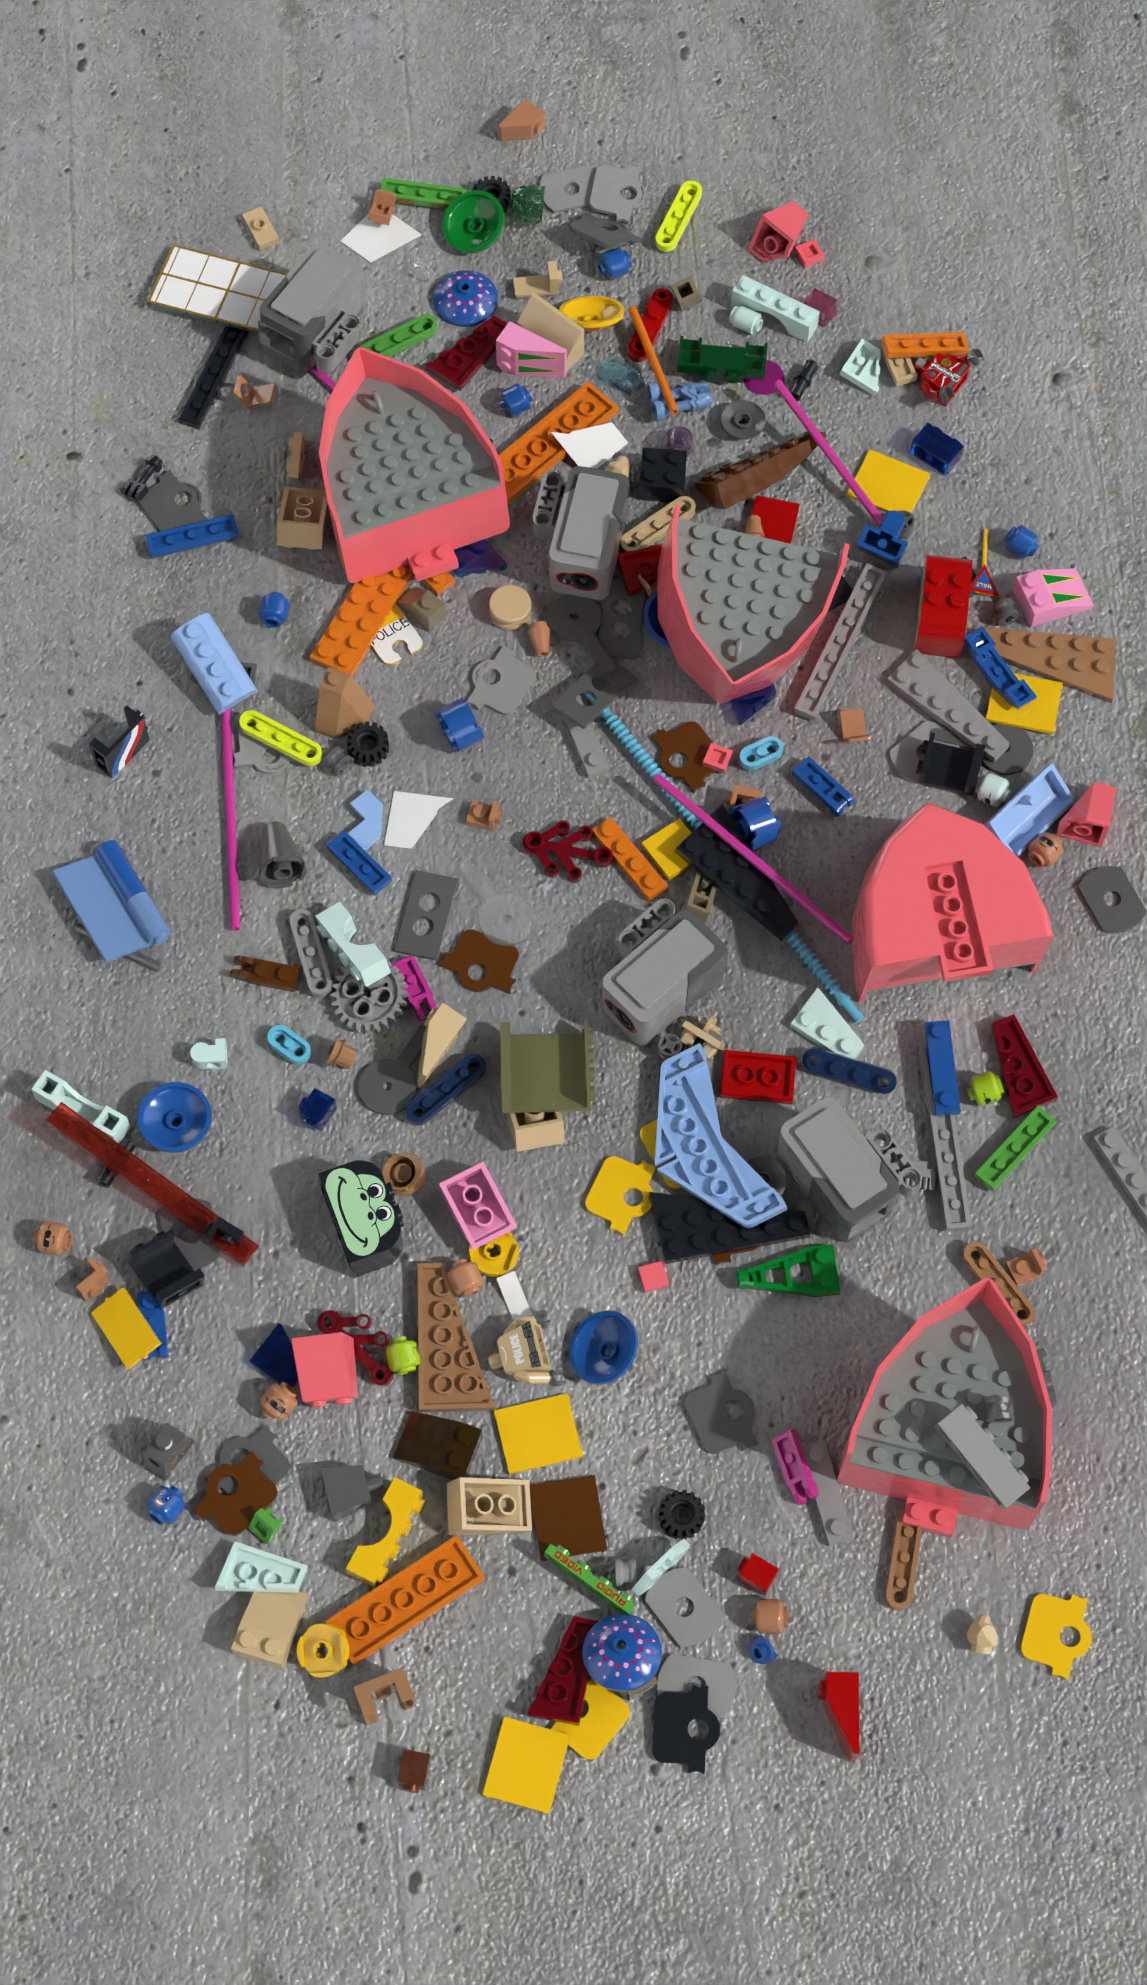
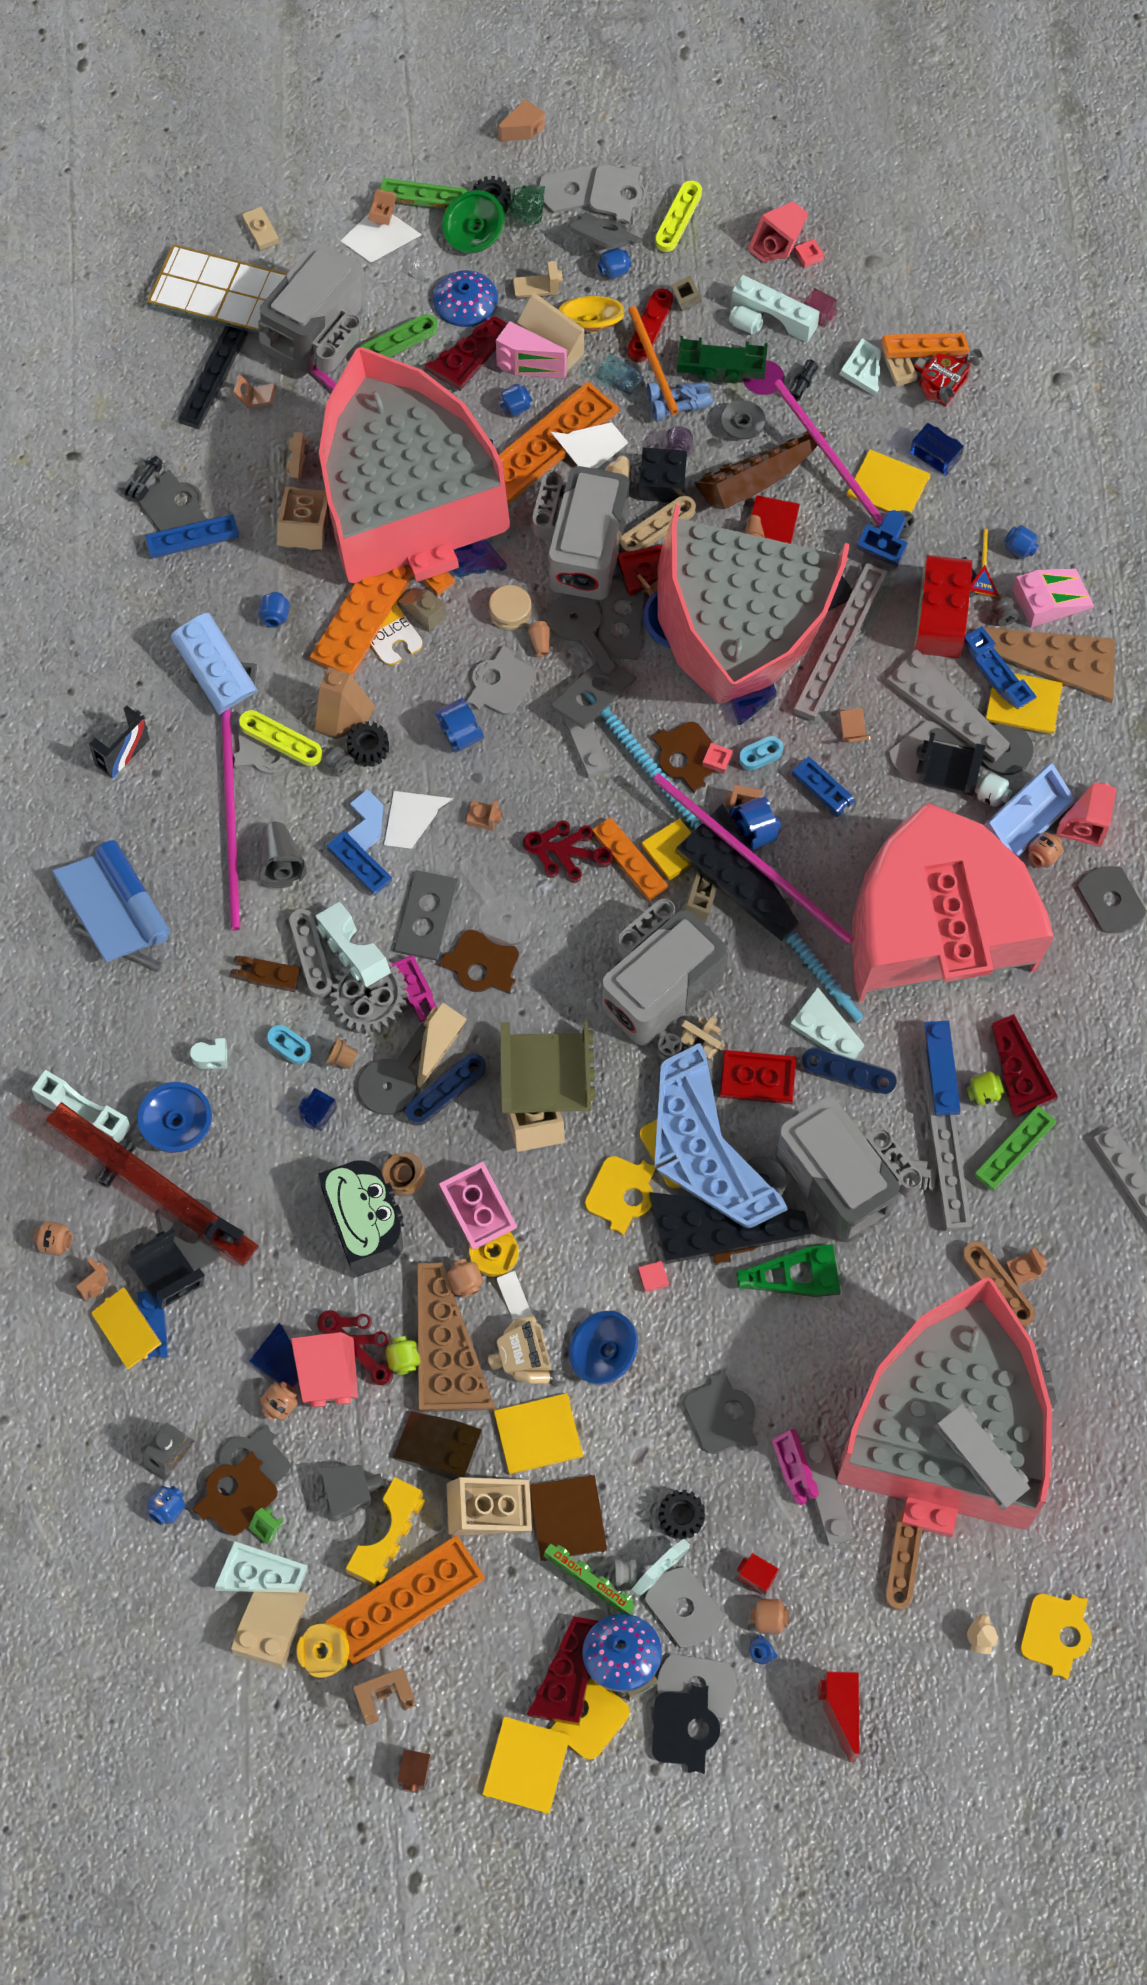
flat silver wheel [985,1396,1012,1423] -> none

